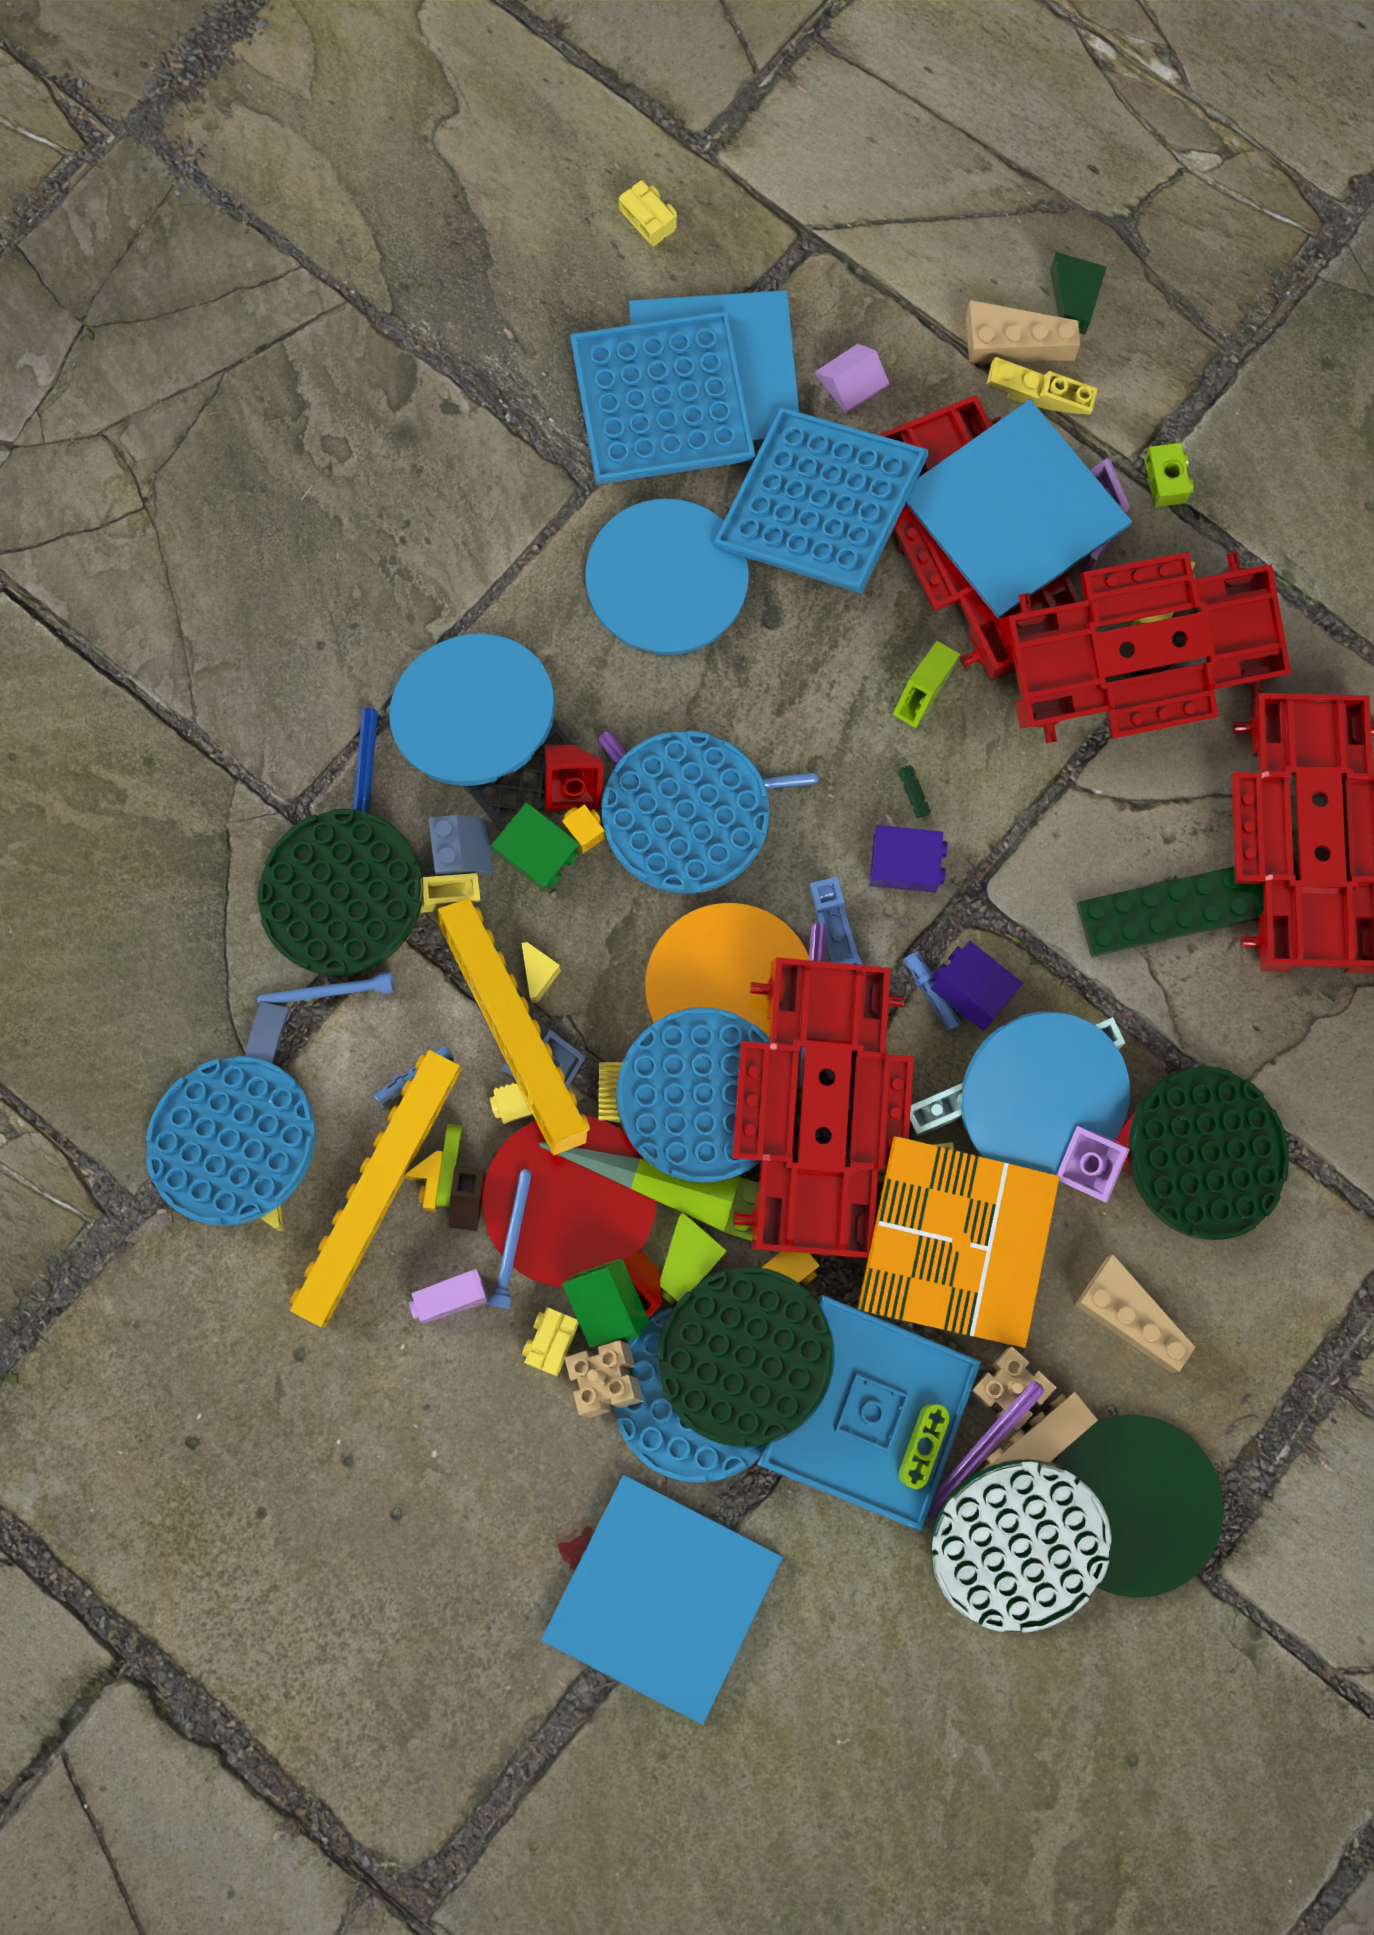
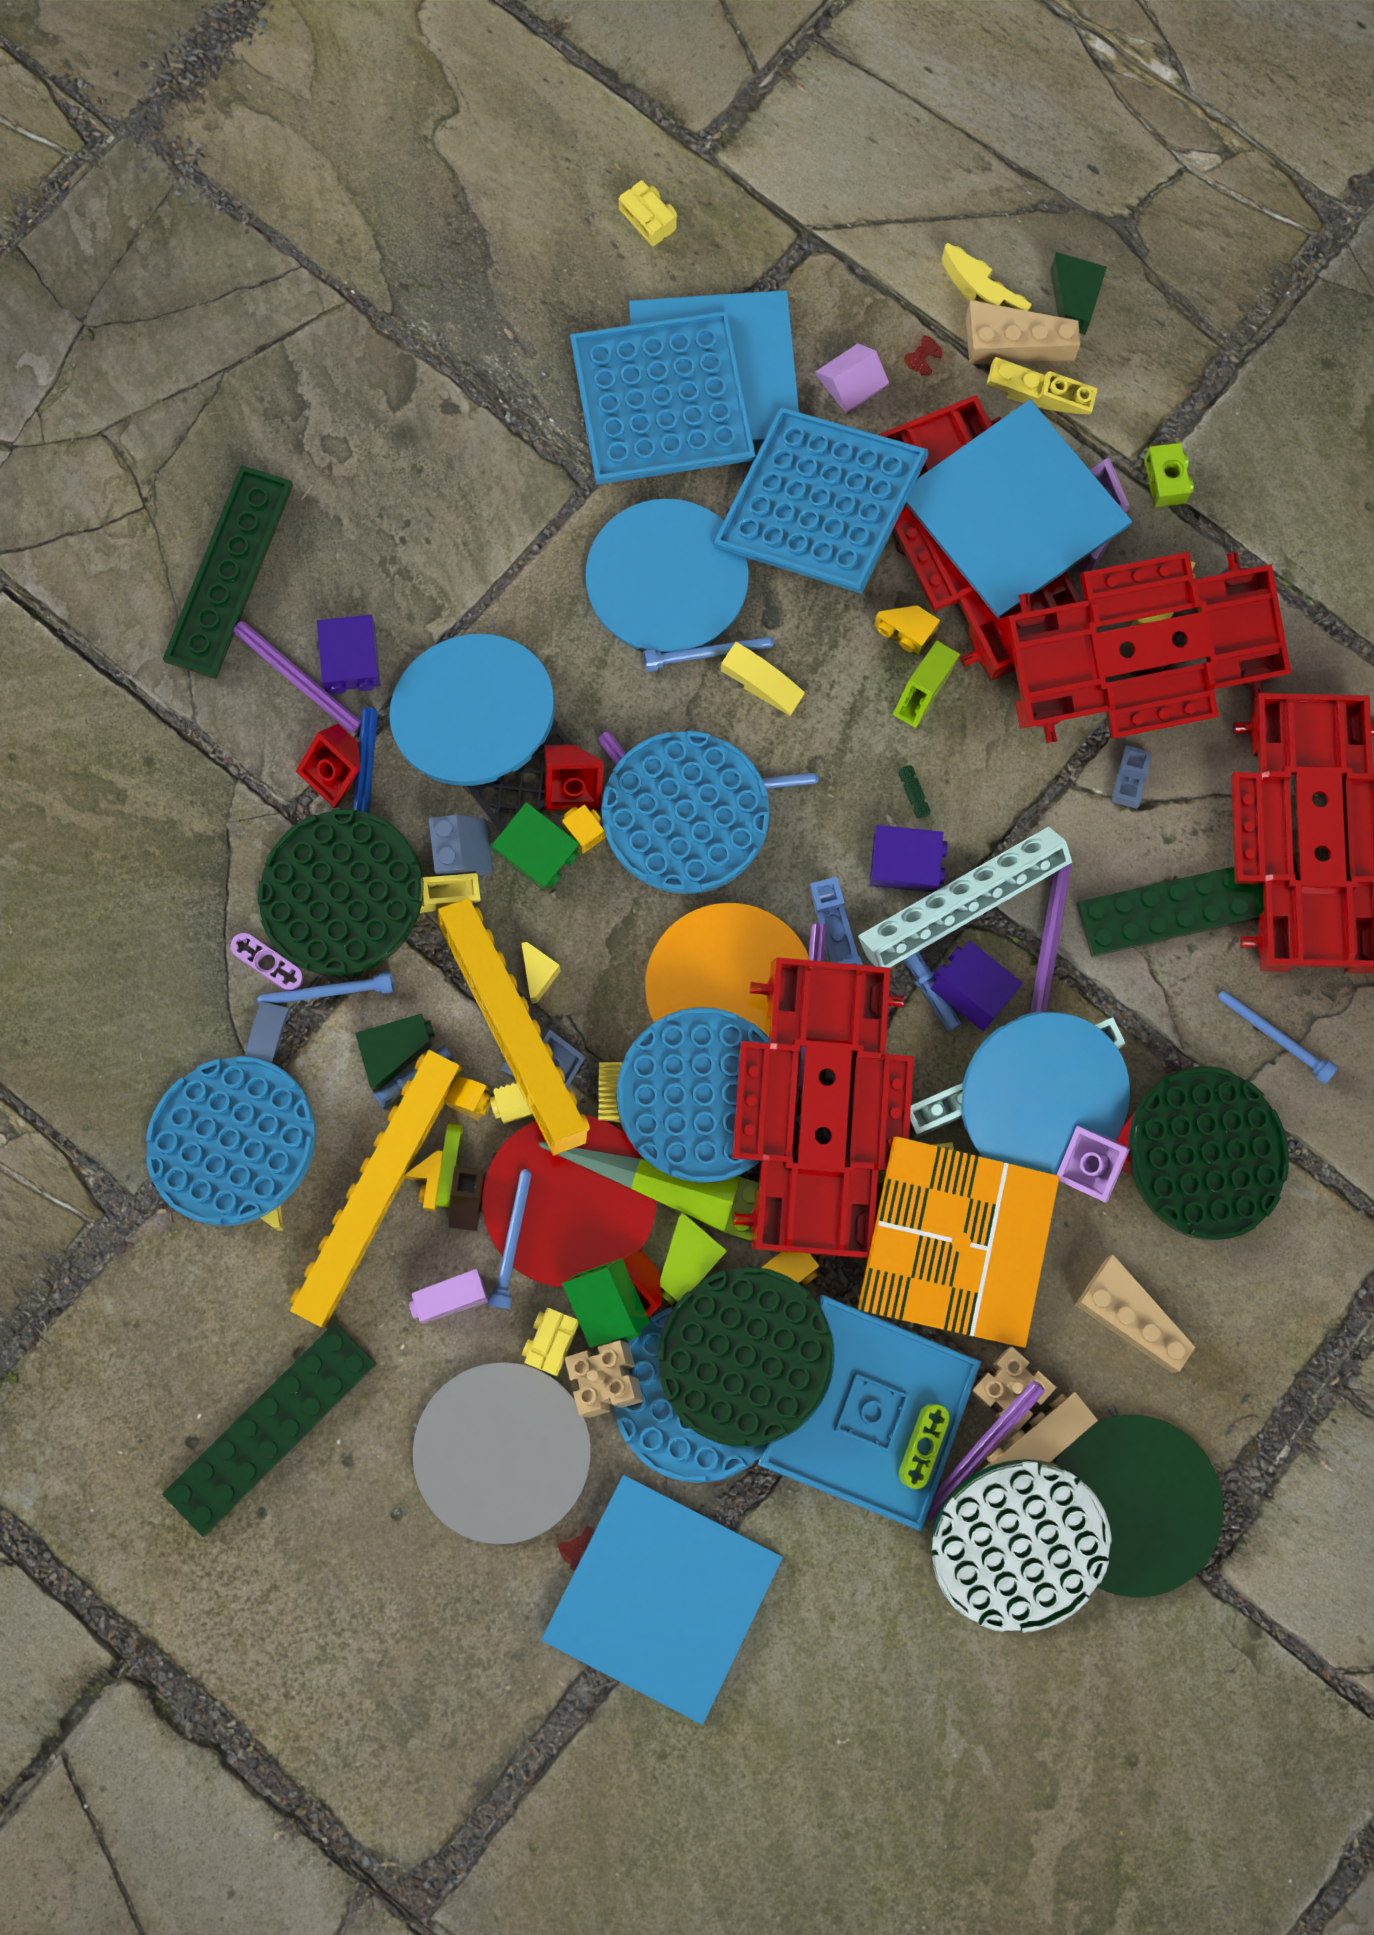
none -> dark green plate [162,1322,377,1537]
none -> dark green plate [163,465,293,679]
none -> lavender beam [231,933,304,991]
none -> medium lavender axle [234,621,361,733]
none -> red slope [296,723,361,808]
none -> dark purple brick [317,614,381,694]
none -> dark green slope [355,1014,435,1092]
none -> light grey tile [413,1362,591,1544]
none -> yellow slope [445,1076,491,1121]
none -> medium blue piece [643,637,774,673]
none -> light yellow slope [721,642,805,716]
none -> light aqua brick [858,826,1072,968]
none -> yellow slope [874,605,940,655]
none -> clear red piece [904,335,943,375]
none -> light yellow slope [942,243,1032,311]
none -> medium lavender axle [1030,863,1071,1013]
none -> sand blue slope [1111,745,1152,809]
none -> medium blue piece [1218,991,1338,1085]

